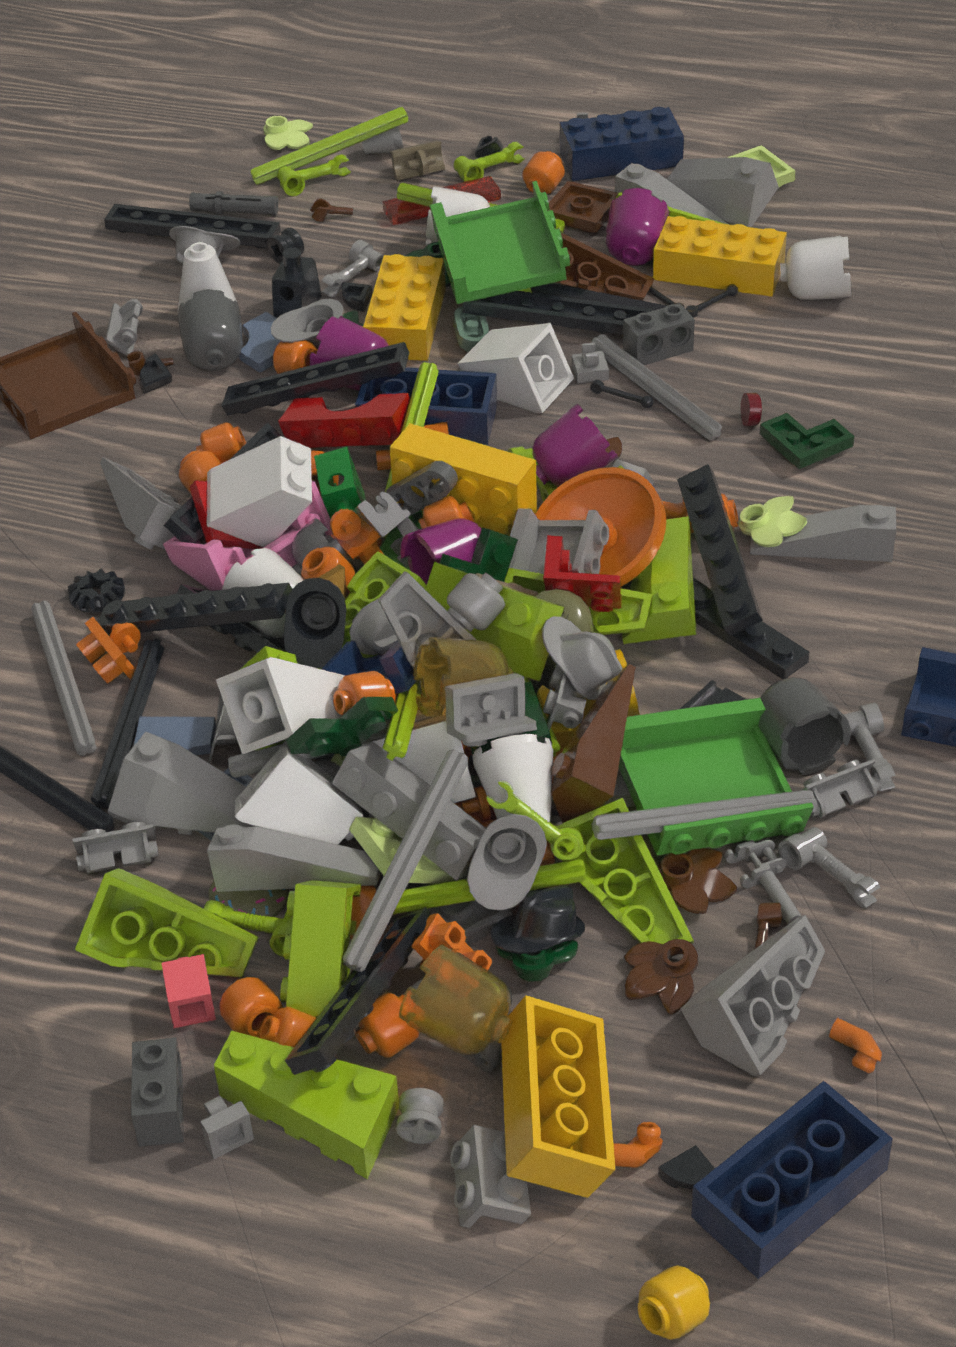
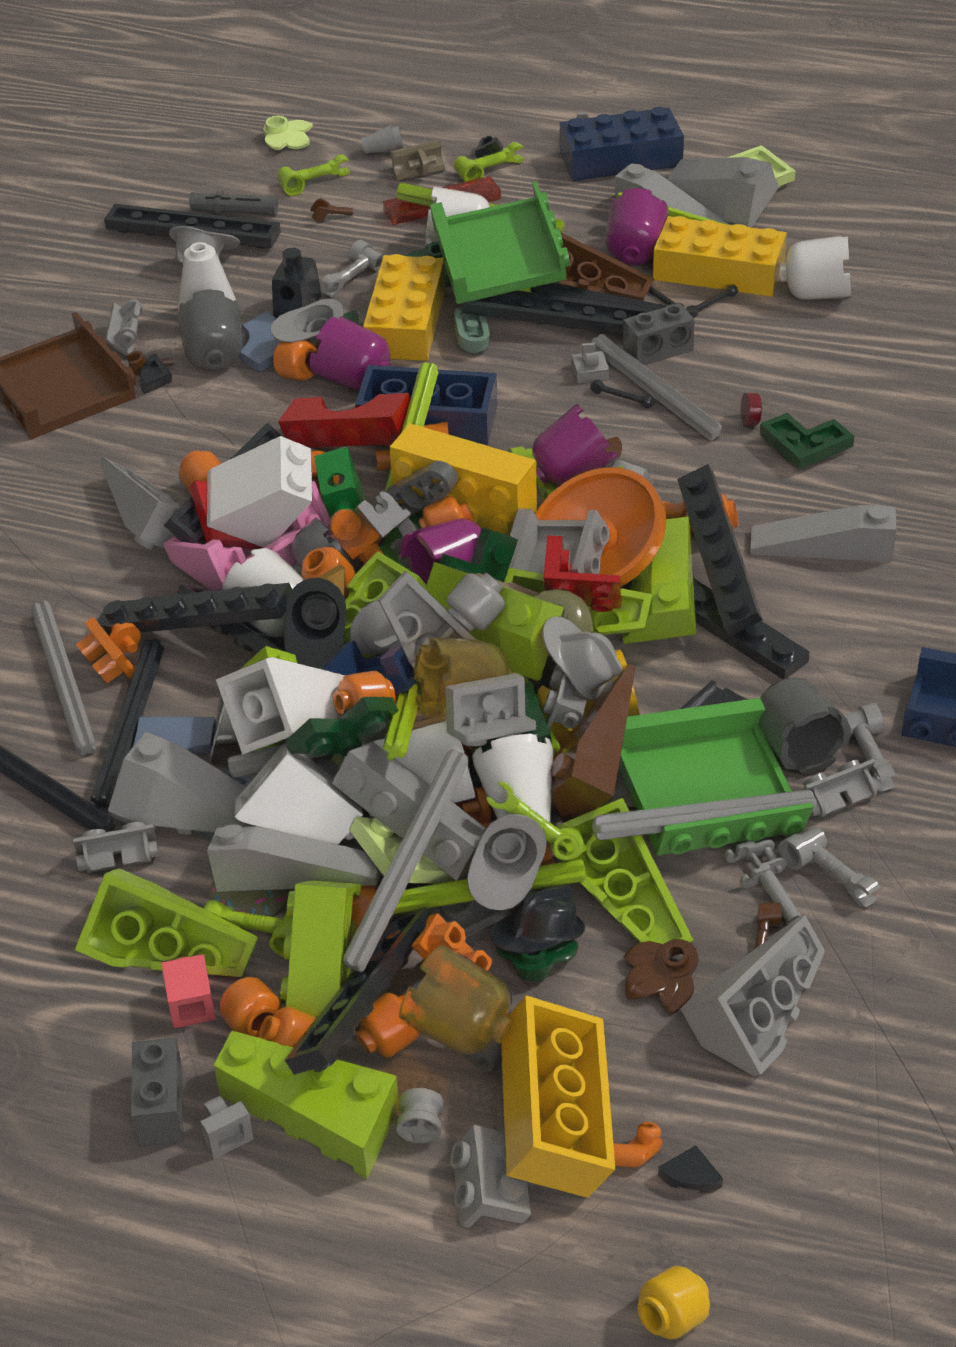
black gear [68,568,125,613] -> none
orange head [196,422,246,463] -> none
black plate [222,342,409,416] -> none
lime axle [250,107,409,185] -> none
black wheel [267,228,305,264] -> none
black tile [342,282,373,312] -> none
white slope [458,323,574,413] -> none
orange head [522,151,565,194] -> none
reddish brown plate [547,181,618,233] -> none
reddish brown plate [657,848,737,914] -> none
dark blue brick [691,1081,893,1279] -> none
yellowish green plate [739,496,807,547] -> none
orange arm [829,1018,882,1074] -> none

